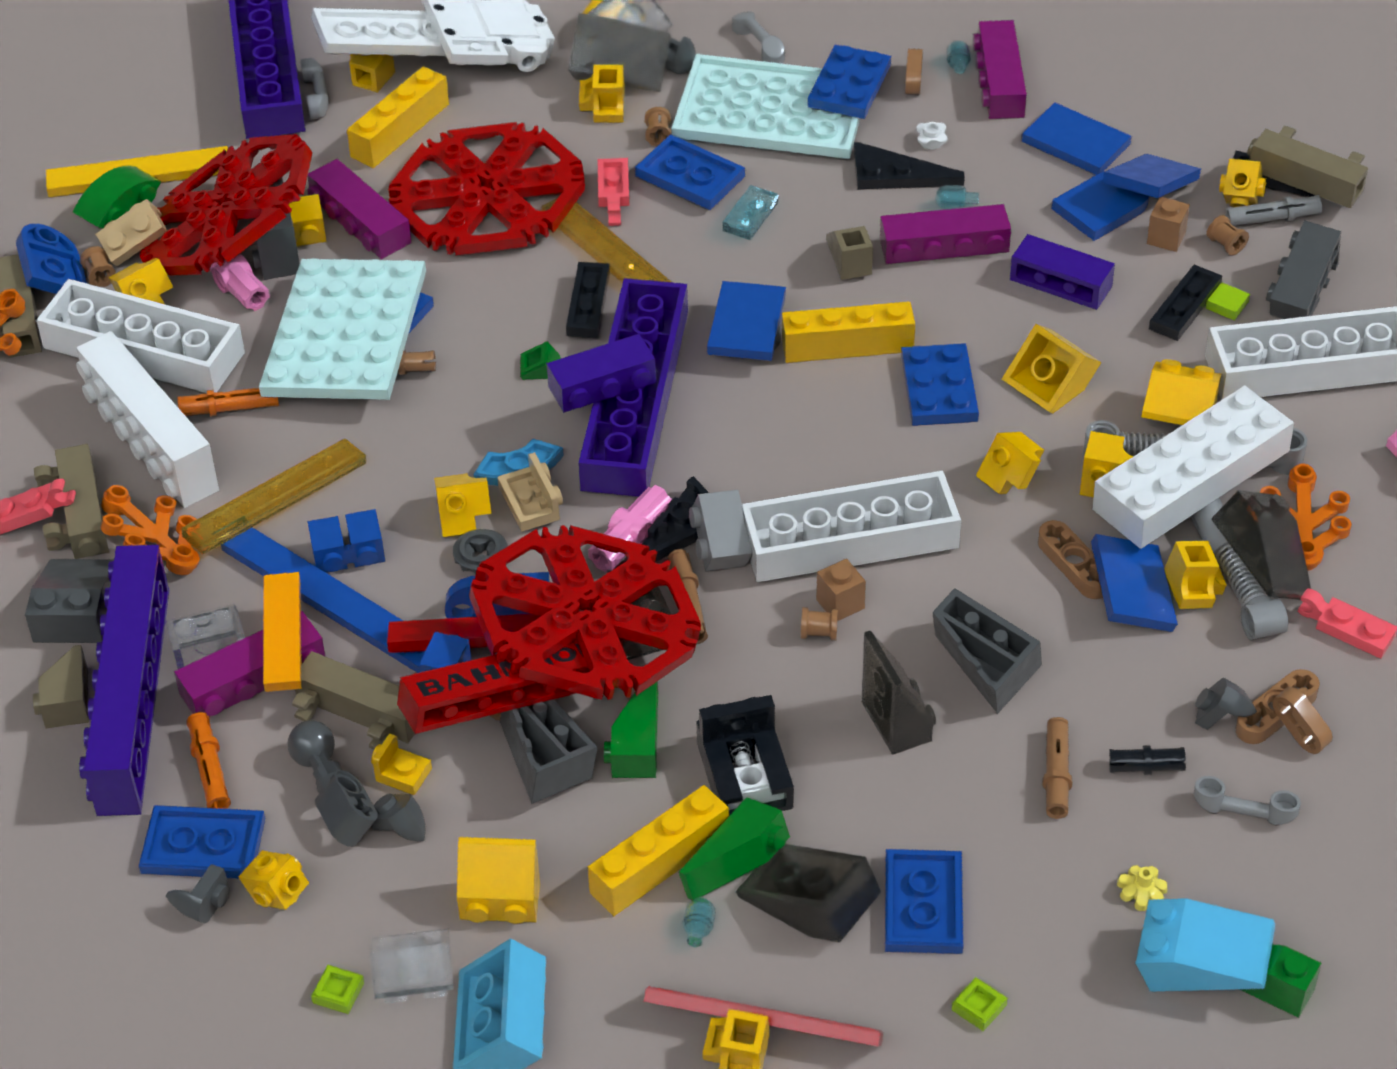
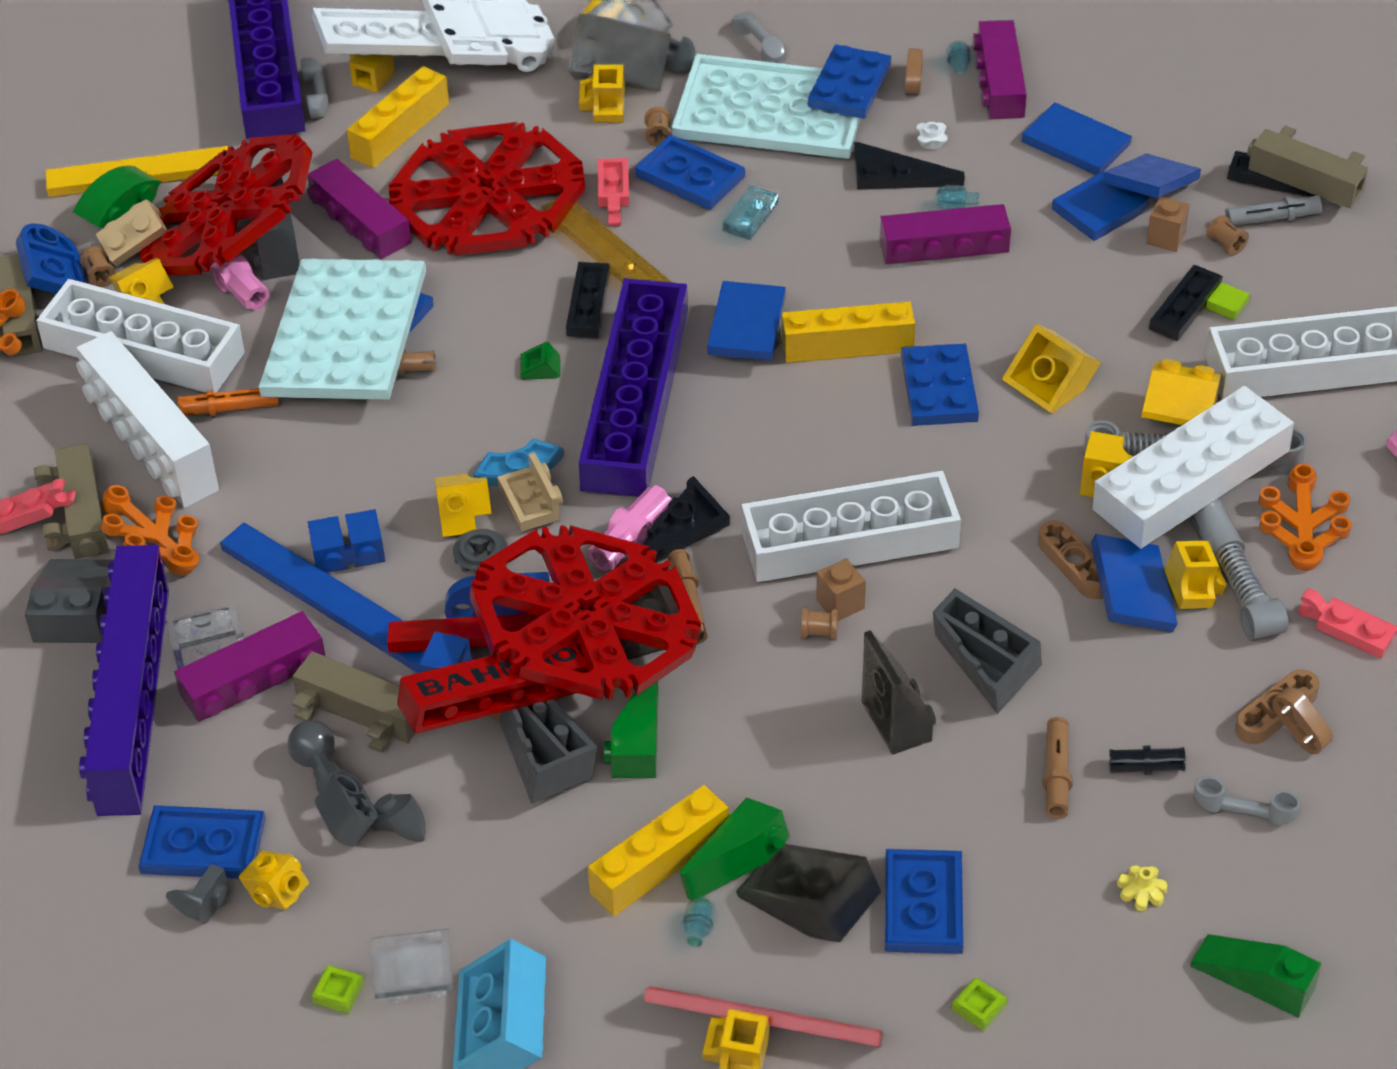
dark tan slope [33,645,89,728] -> none
clear yellow tile [181,438,366,554] -> none
orange pin [186,712,231,809] -> none
light orange tile [263,572,302,692] -> none
yellow brick [289,194,326,246] -> none
yellow bracket [371,733,432,796] -> none
yellow slope [457,837,540,924] -> none
dark purple brick [546,334,656,413] -> none
light grey brick [689,490,753,571] -> none
black brick [696,695,794,816] -> none
dark tan slope [826,226,873,280] -> none
yellow brick [976,432,1044,494] -> none
dark purple brick [1010,234,1115,310] -> none
medium azure slope [1135,898,1276,992] -> none
dark grey plate [1195,678,1257,730] -> none
clear smoke slope [1211,490,1311,600] -> none
yellow brick [1219,158,1266,208] -> none
dark grey wedge [1266,220,1341,319] -> none

